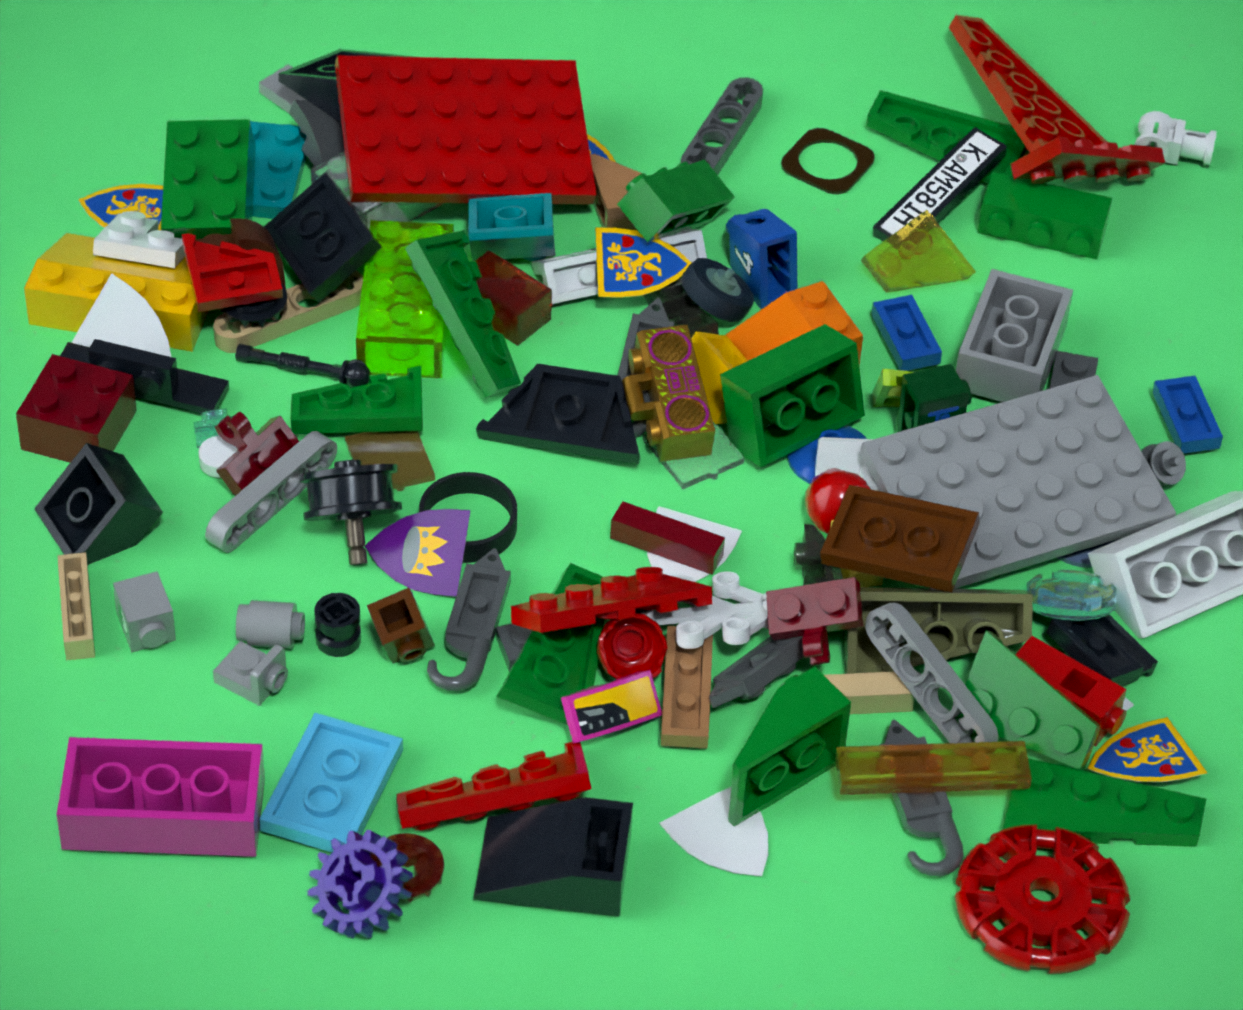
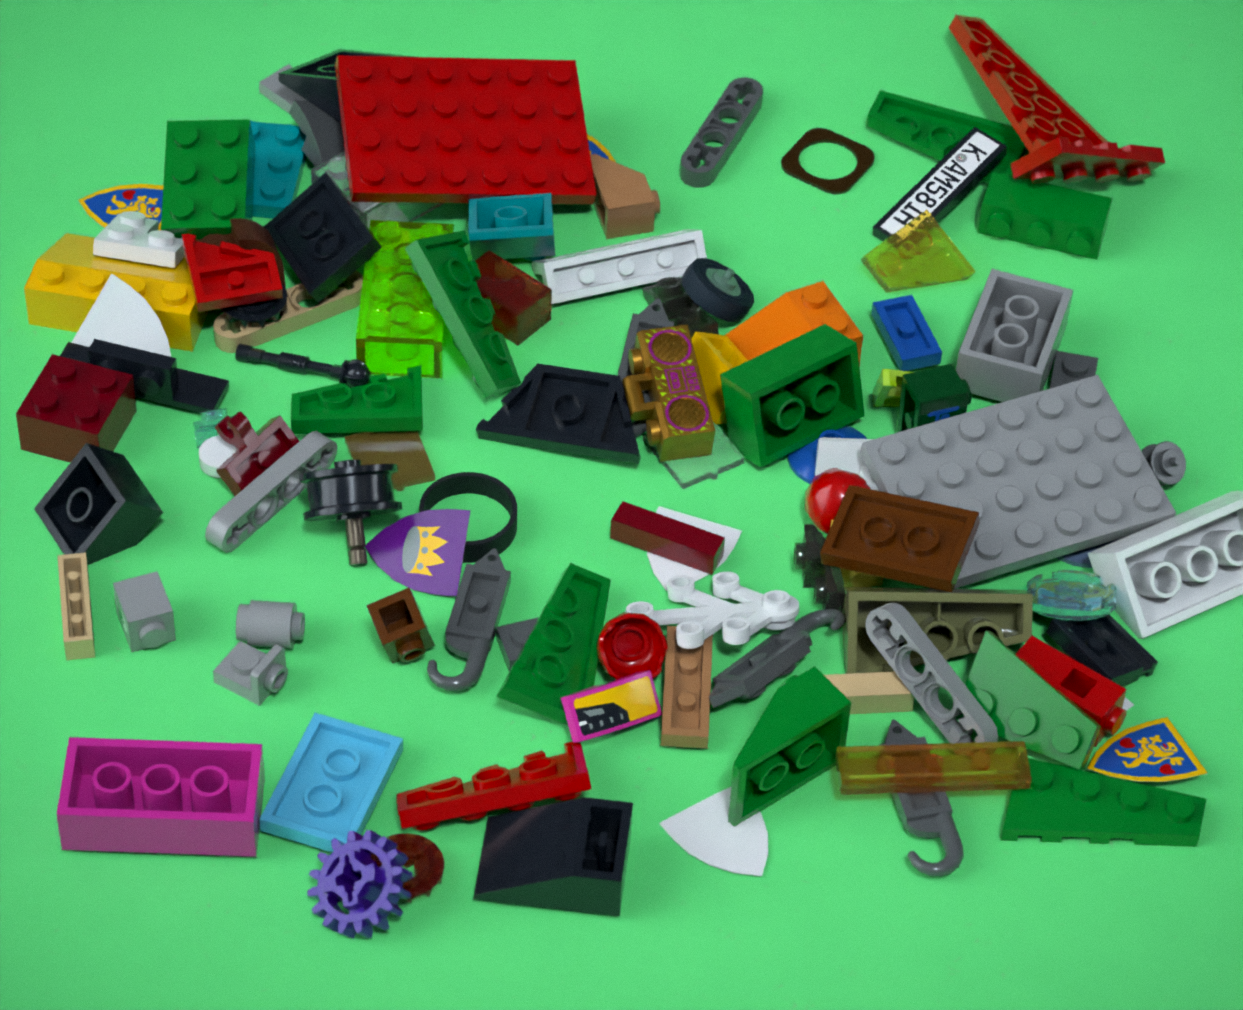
black wheel [314,593,361,657] -> none
red wing [511,567,712,633] -> none
sticker [595,227,691,298] -> none
green brick [617,160,735,242] -> none
blue torso [726,209,797,309] -> none
plate [766,577,863,665] -> none
red plate [955,824,1130,974] -> none
white connector [1134,111,1217,166] -> none
blue plate [1152,376,1223,454] -> none

